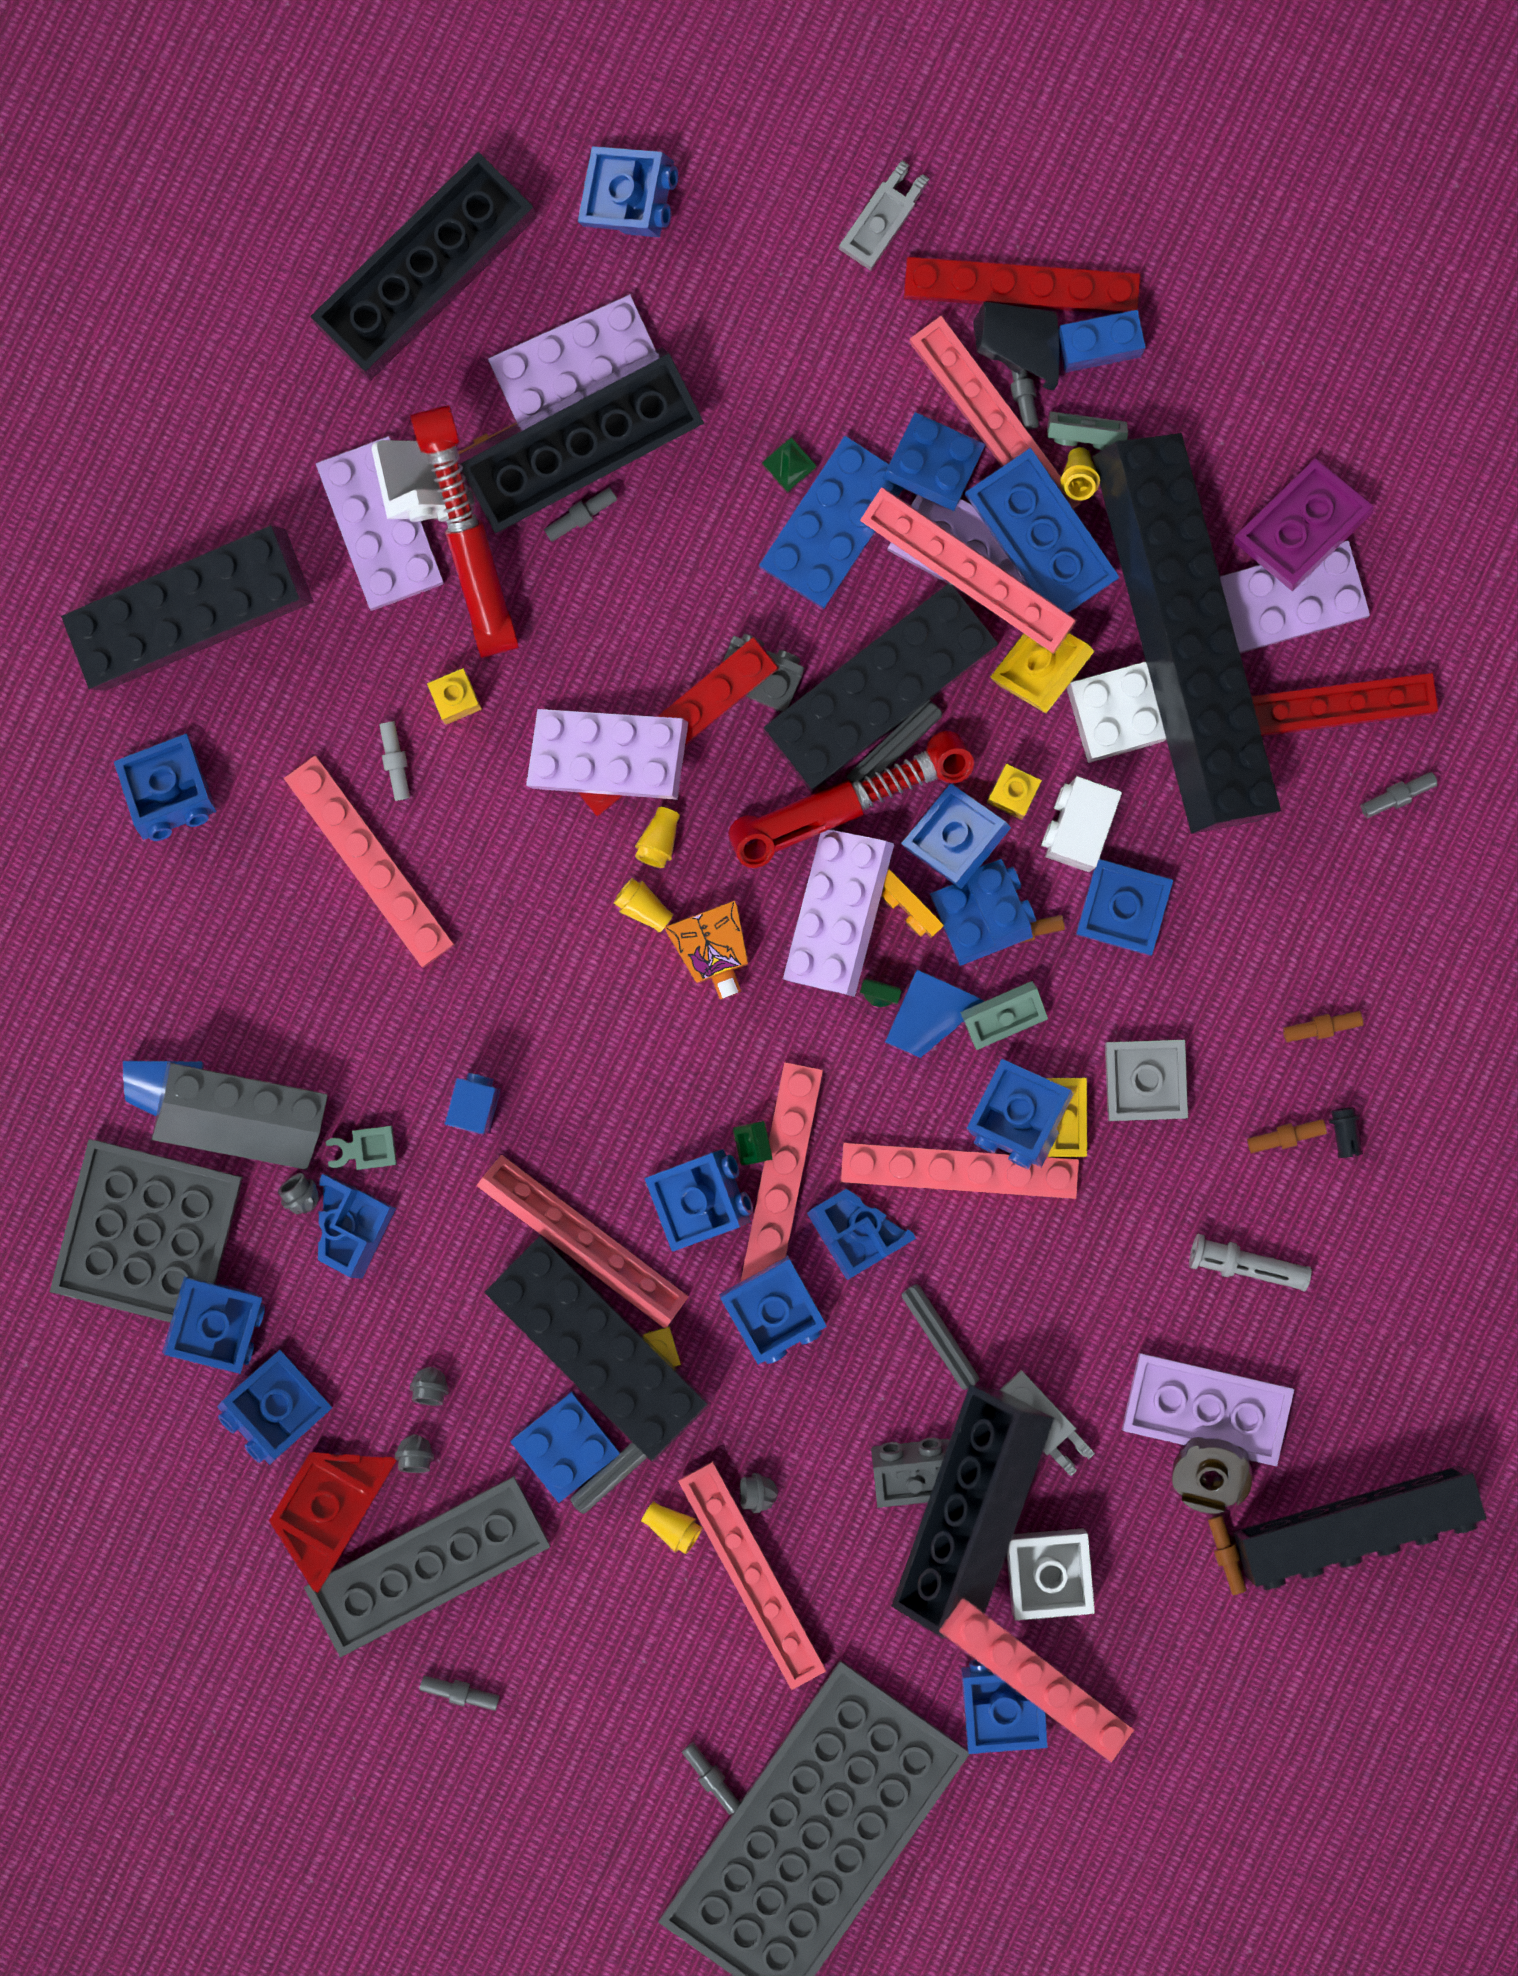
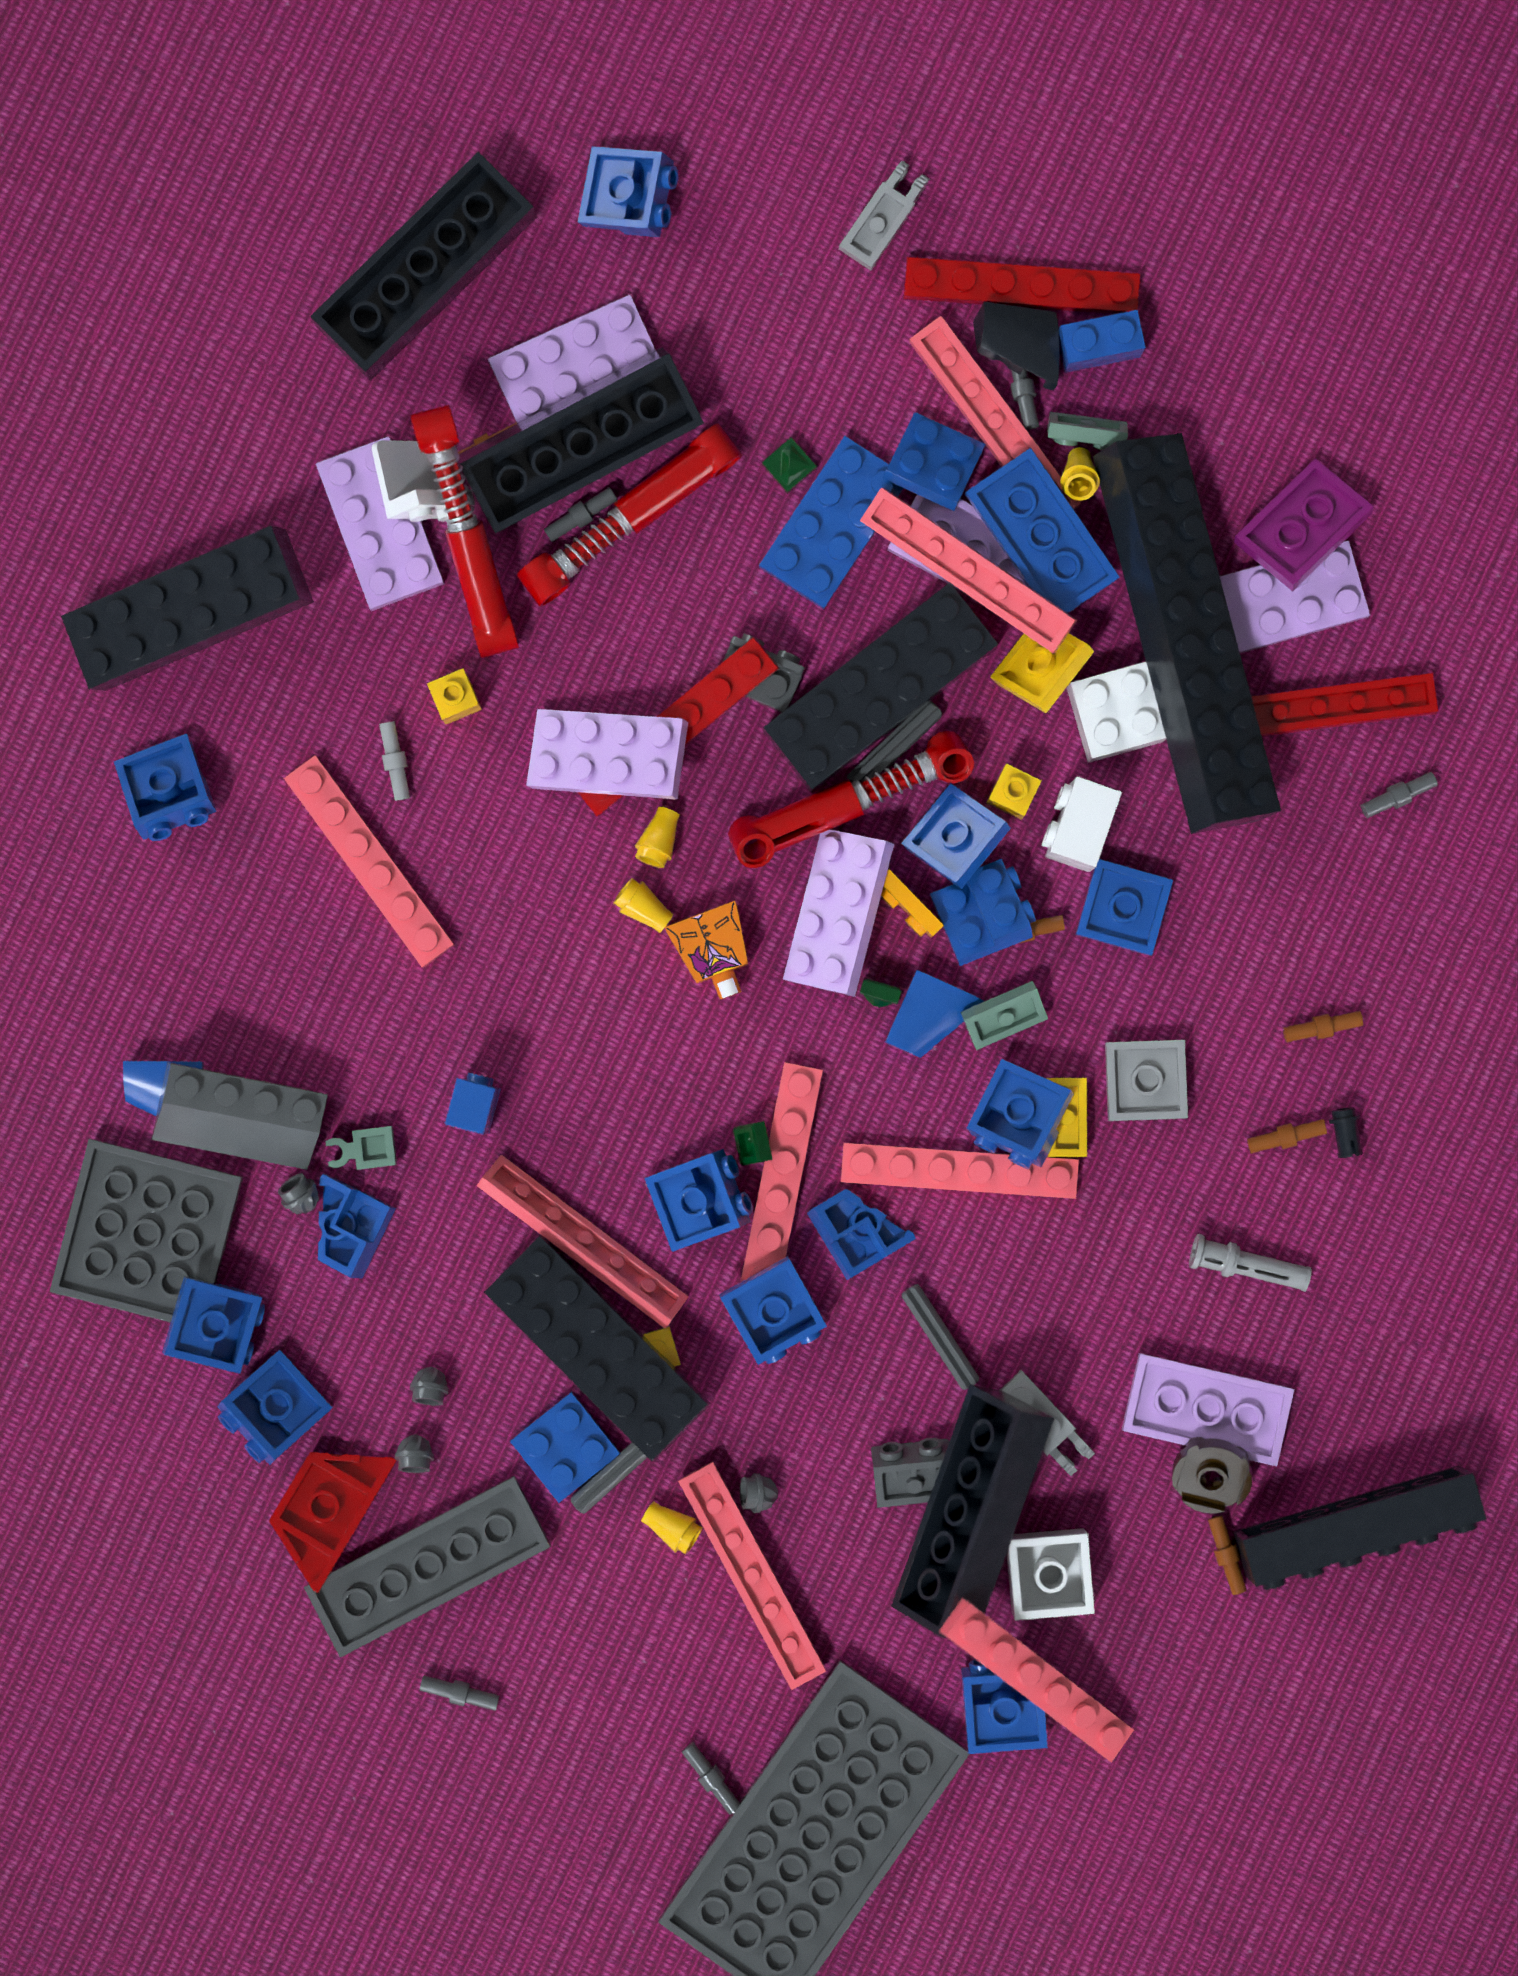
none -> red piece [516,423,743,607]

